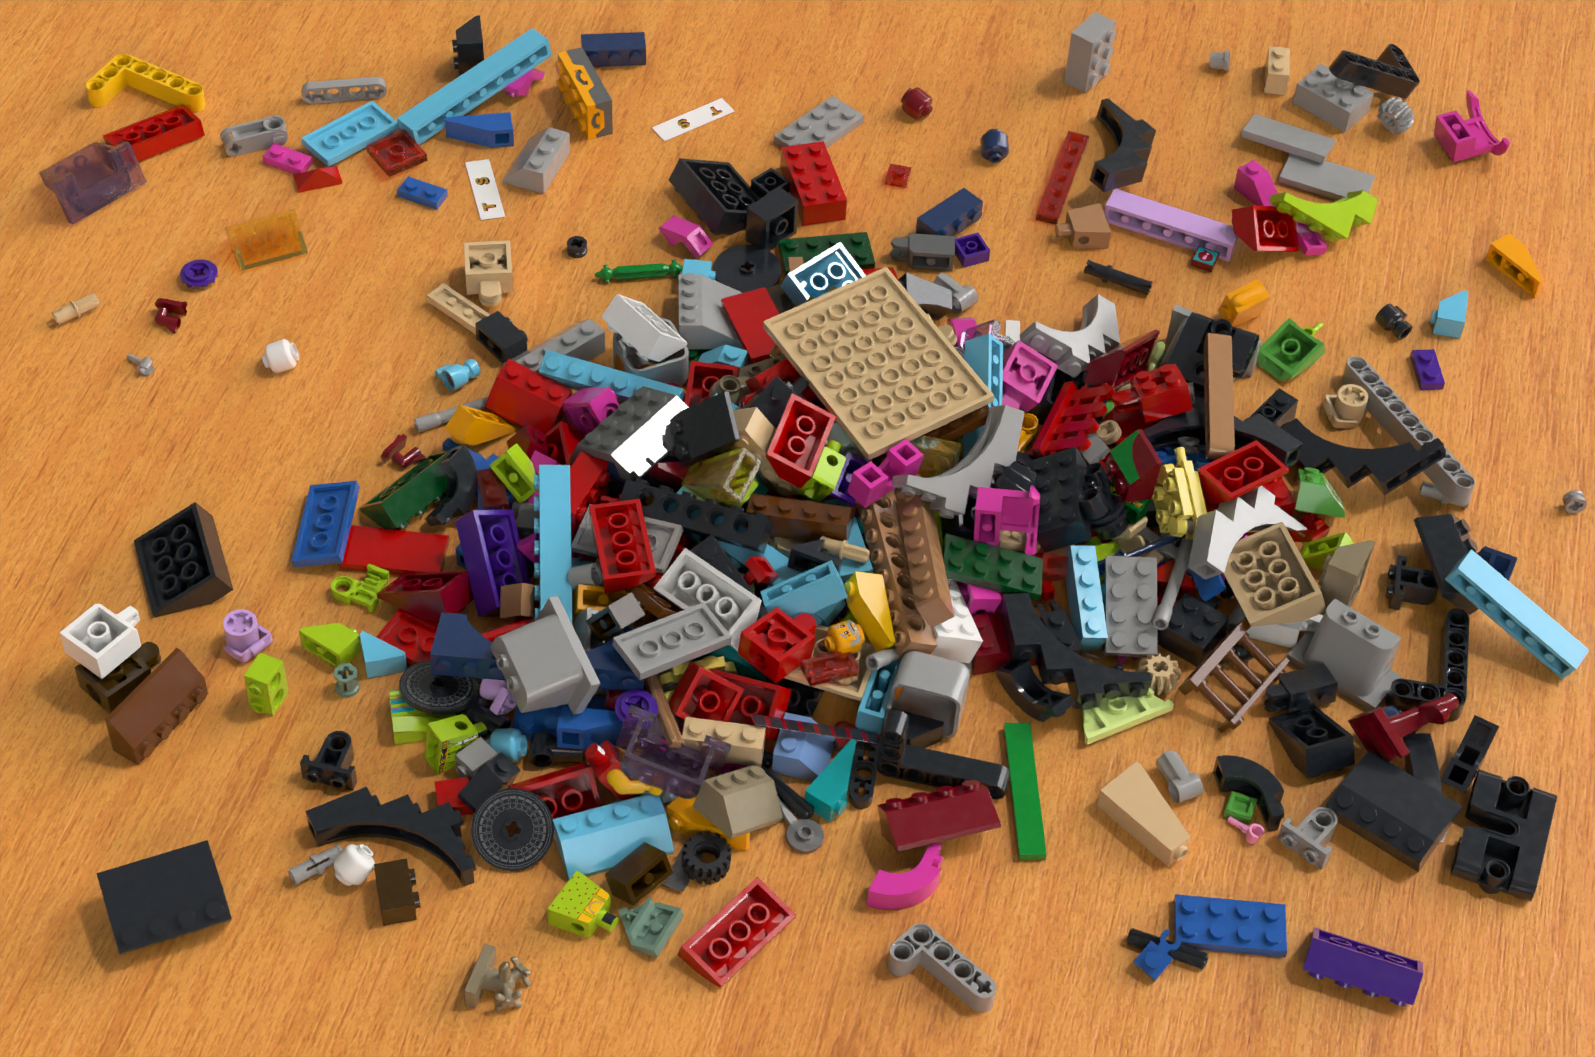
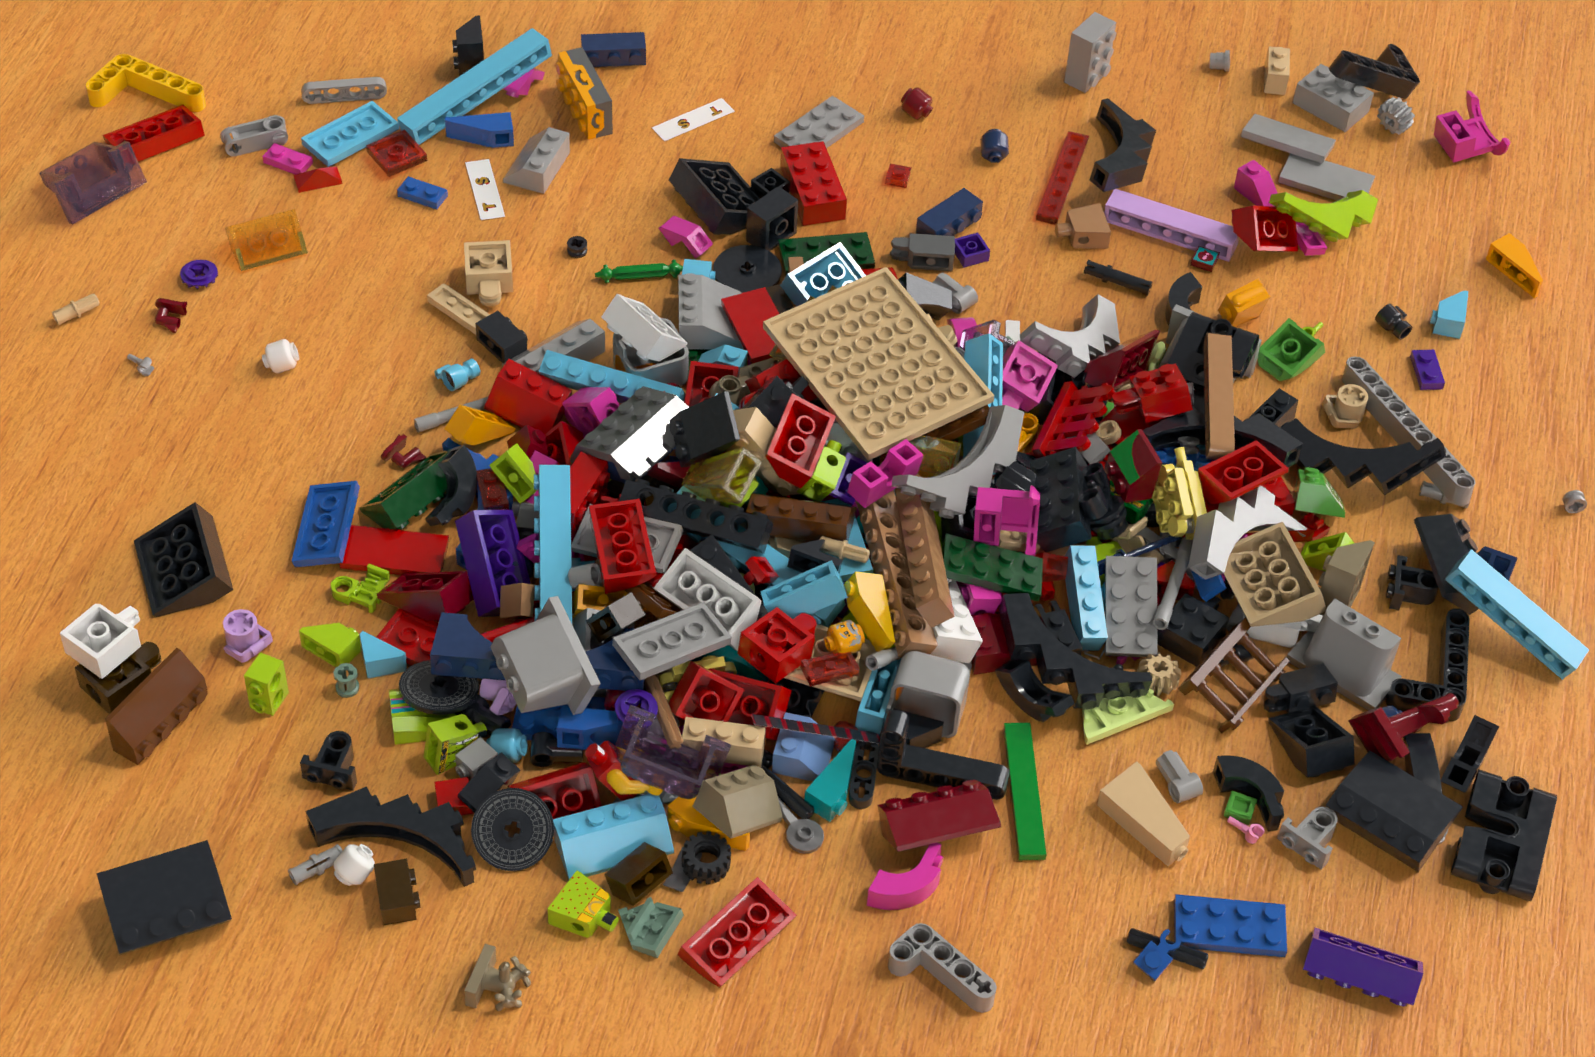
none -> black arch [1165,272,1202,326]

